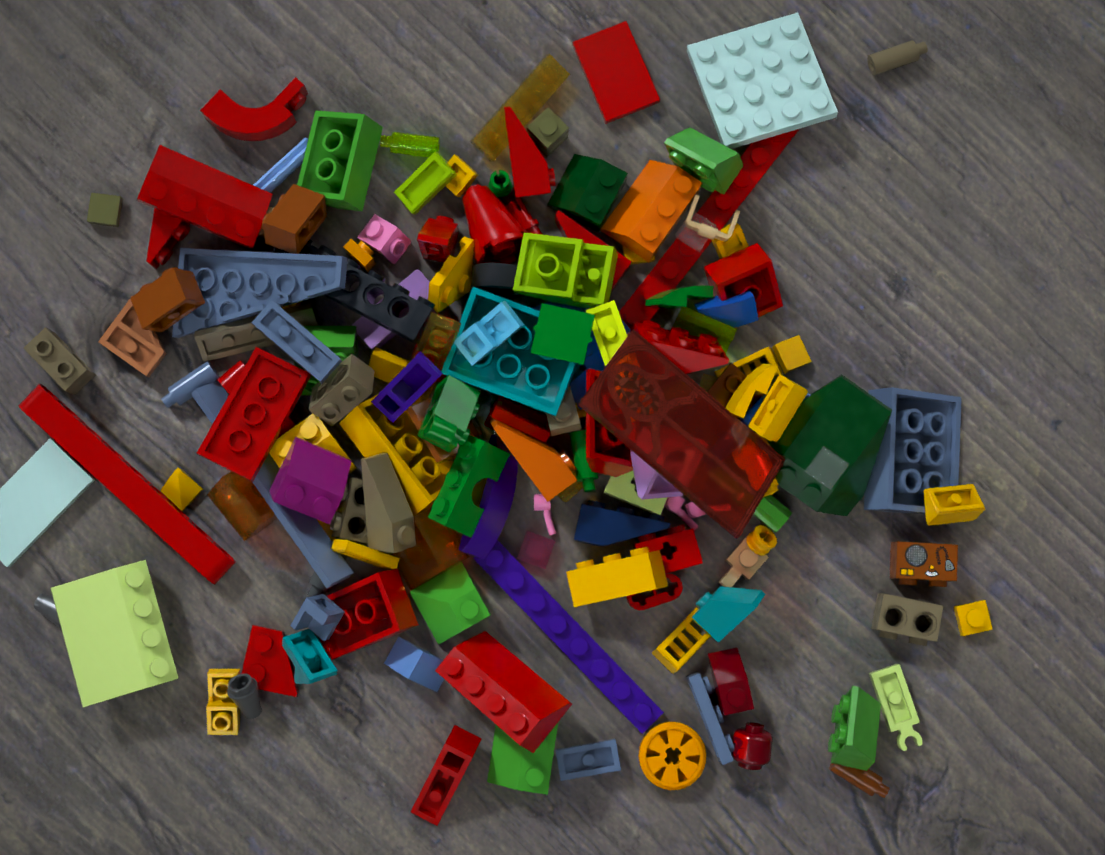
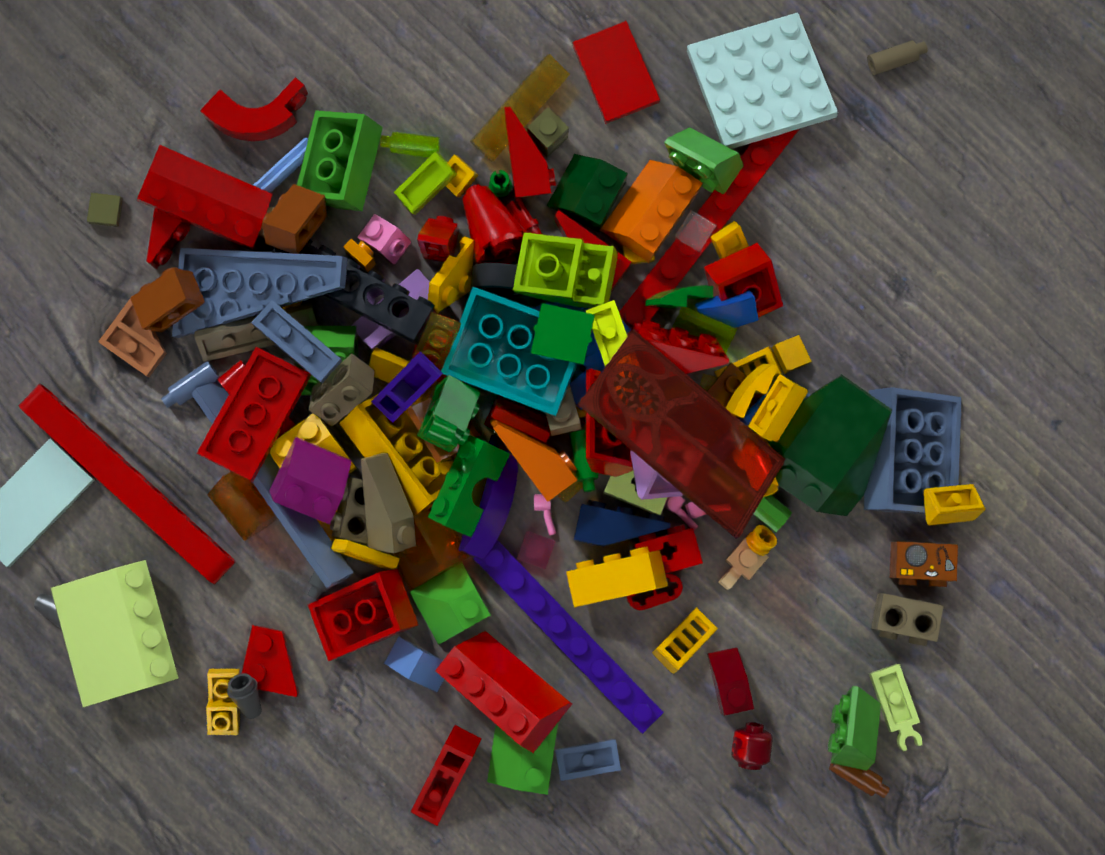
dark tan brick [23,327,96,395] -> none
yellow slope [160,468,203,511] -> none
teal slope [282,629,338,684] -> none
sand blue panel [290,594,345,641] -> none
medium azure slope [453,301,524,366] -> none
light orange wheel [638,721,706,790] -> none
tan piece [685,194,740,242] -> none
sand blue plate [686,672,735,765] -> none
teal slope [692,586,766,643] -> none
clear tile [805,446,849,490] -> none
yellow plate [953,600,993,636] -> none

